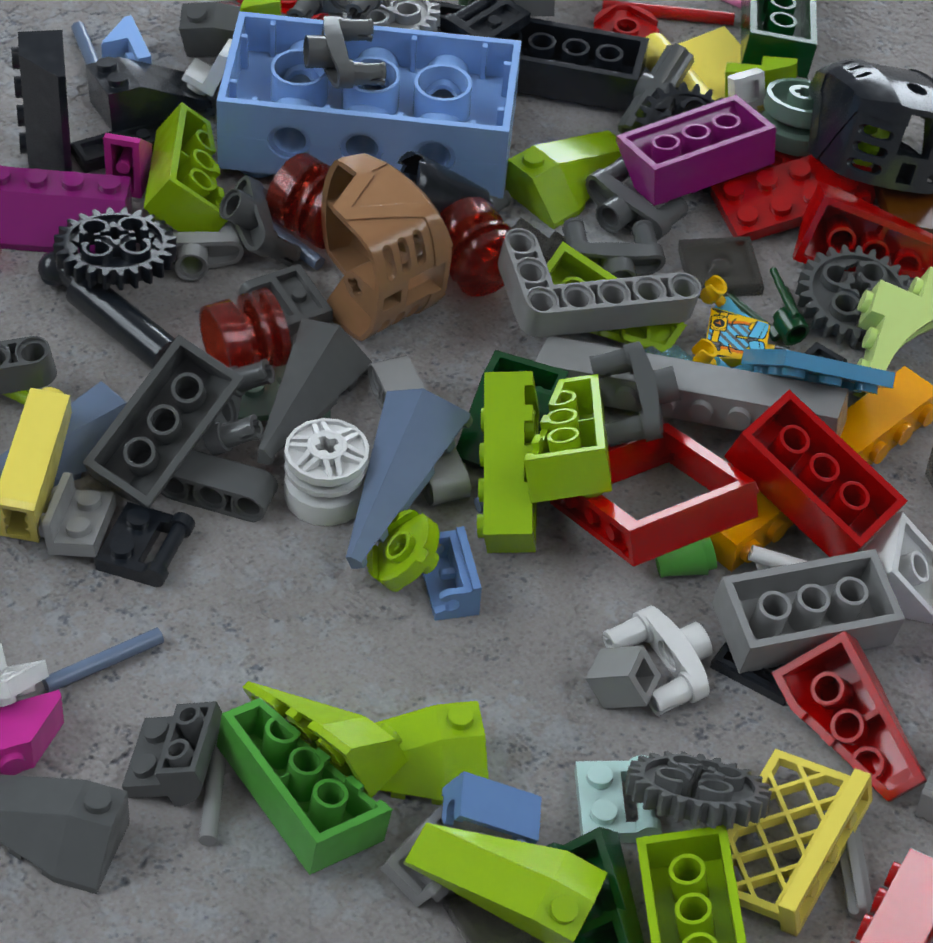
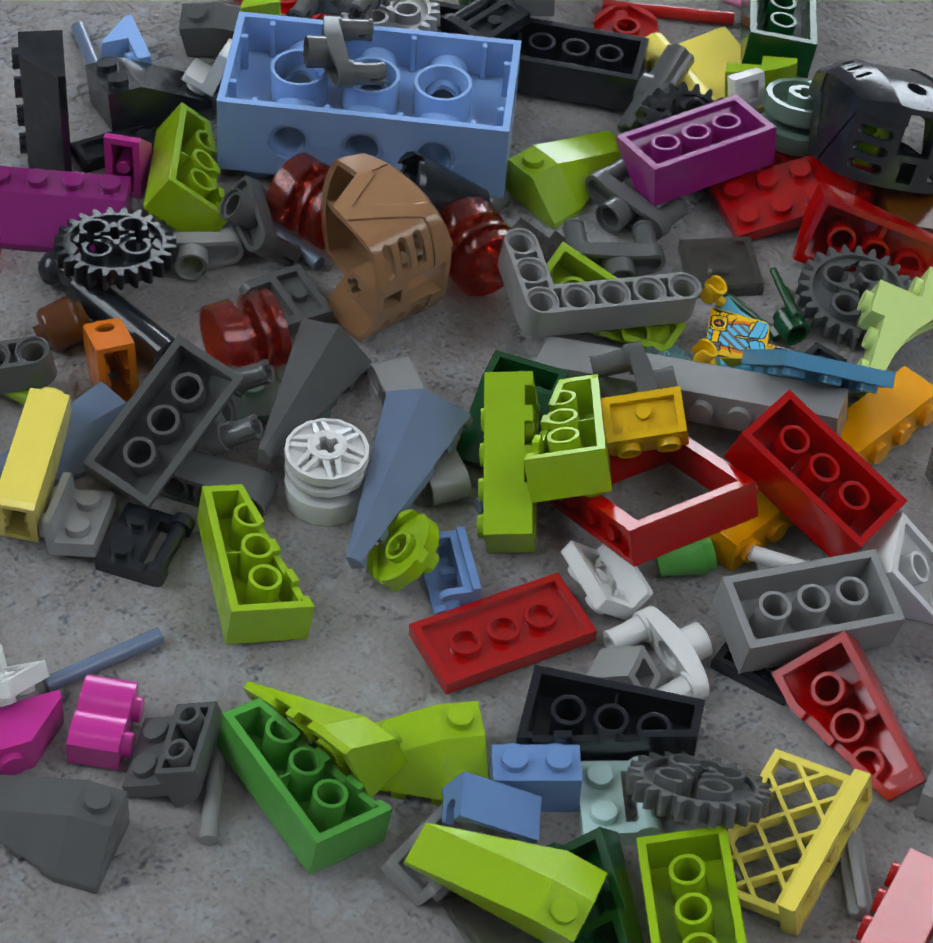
none -> reddish brown head [32,297,91,353]
none -> dark pink brick [66,674,145,771]
none -> orange torso [82,318,139,402]
none -> lime wedge [197,484,315,645]
none -> red plate [409,572,597,695]
none -> medium blue brick [488,743,582,812]
none -> black wedge [516,665,705,761]
none -> white bracket [561,540,653,621]
none -> yellow bracket [601,386,689,459]

